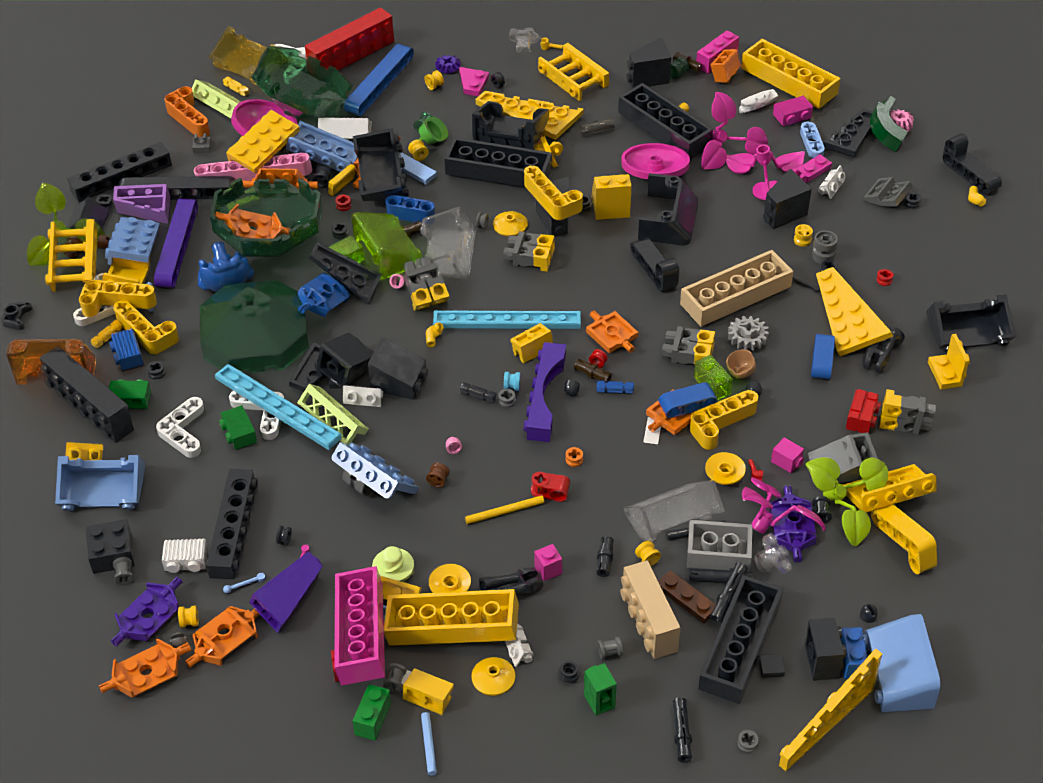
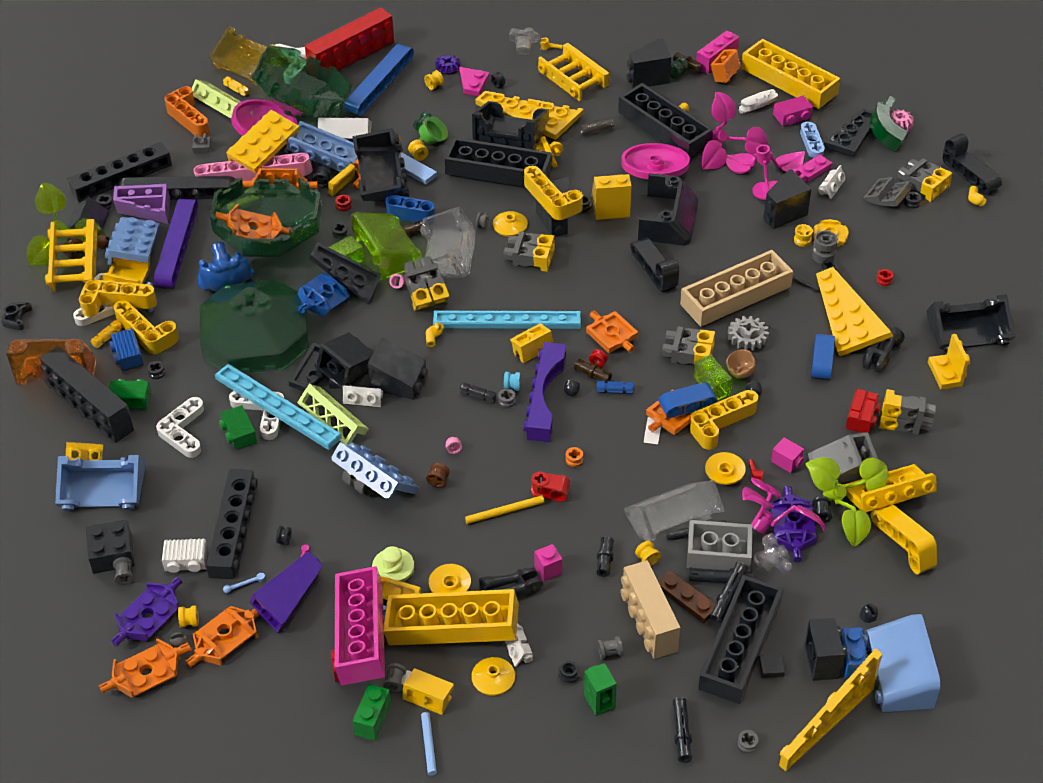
none -> yellow tile [813,219,849,247]
none -> hips [898,158,952,202]

